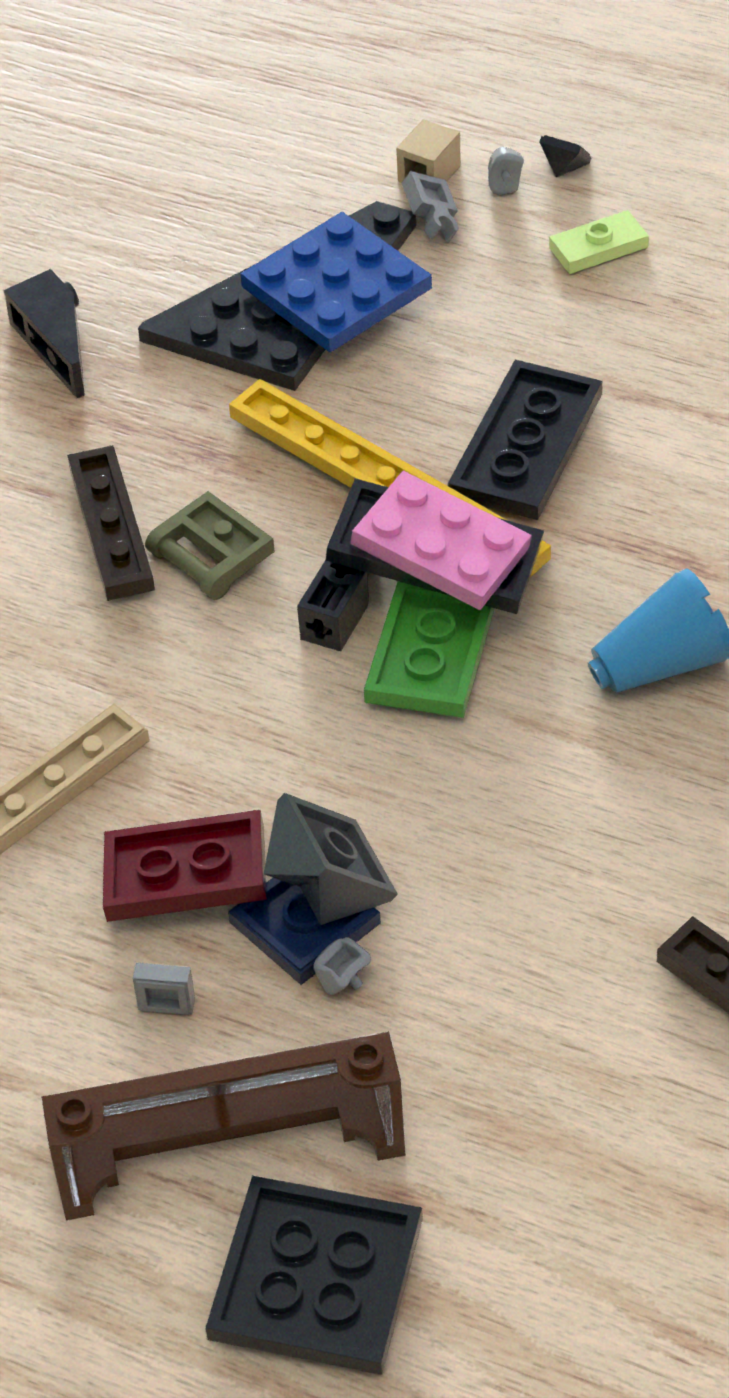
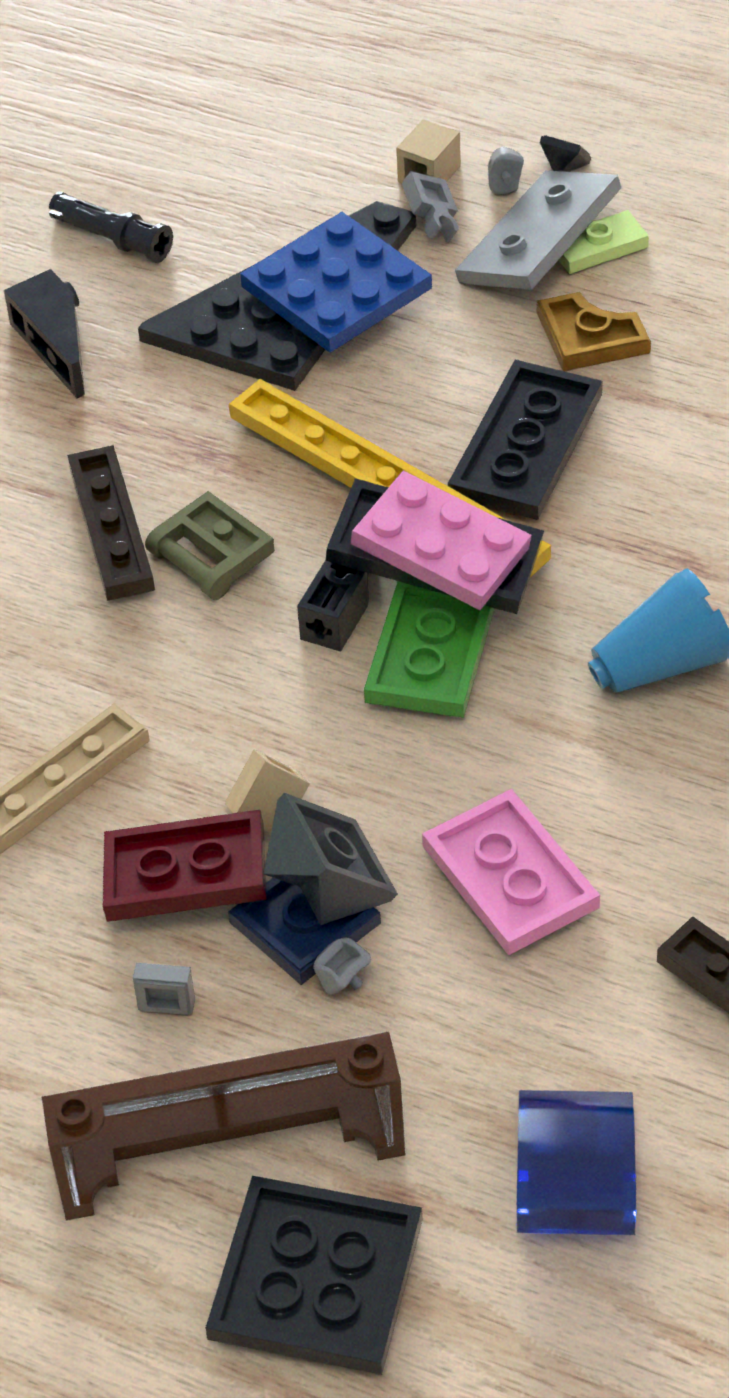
none -> black pin [49,192,173,263]
none -> tan panel [225,749,310,834]
none -> bright pink plate [422,789,600,955]
none -> light grey plate [455,170,622,290]
none -> clear blue slope [517,1090,636,1235]
none -> pearl gold tile [536,292,651,371]

